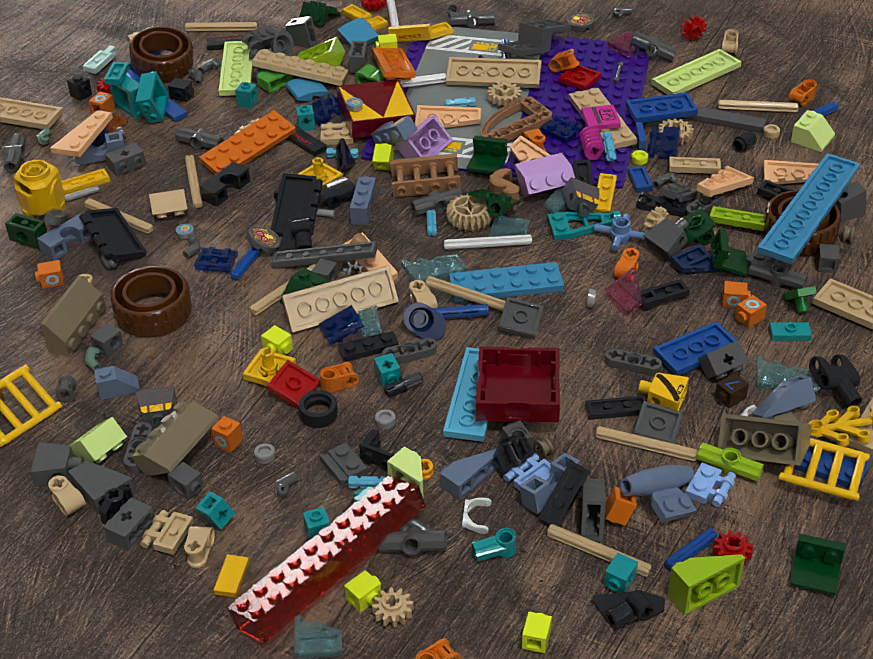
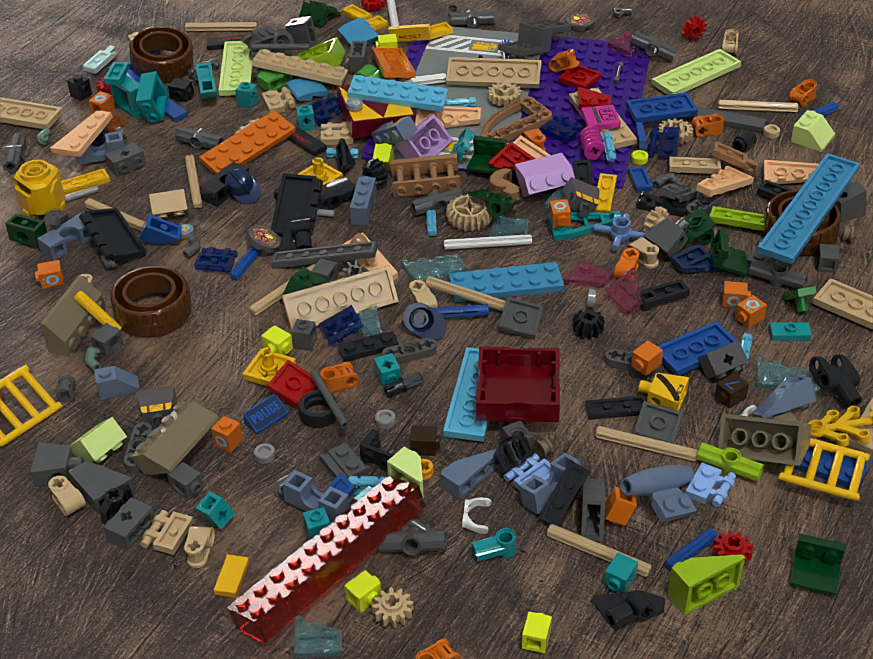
none -> yellow axle [74,291,122,330]
none -> blue slope [139,214,182,245]
none -> teal arch [195,62,217,100]
none -> dark blue piece [225,168,261,204]
none -> slope [243,394,289,434]
none -> dark grey piece [250,44,310,50]
none -> tan plate [262,87,295,113]
none -> sand blue arch [282,470,350,526]
none -> dark grey brick [291,319,317,351]
none -> dark grey piece [310,370,349,428]
none -> blue plate [326,473,357,497]
none -> medium azure plate [347,75,448,112]
none -> black gear [362,158,389,187]
none -> dark brown brick [410,425,441,456]
none -> teal plate [451,128,475,162]
none -> red wing [489,142,535,172]
none -> orange brick [550,199,571,228]
none -> clear pink wing [563,260,613,288]
none -> black gear [572,309,605,339]
none -> red wing [578,87,611,110]
none -> tan piece [626,237,659,269]
none -> orange brick [631,341,663,376]
none -> orange piece [691,114,724,137]
none -> medium nougat hinge [712,142,758,172]
none -> medium azure axle [741,333,753,365]

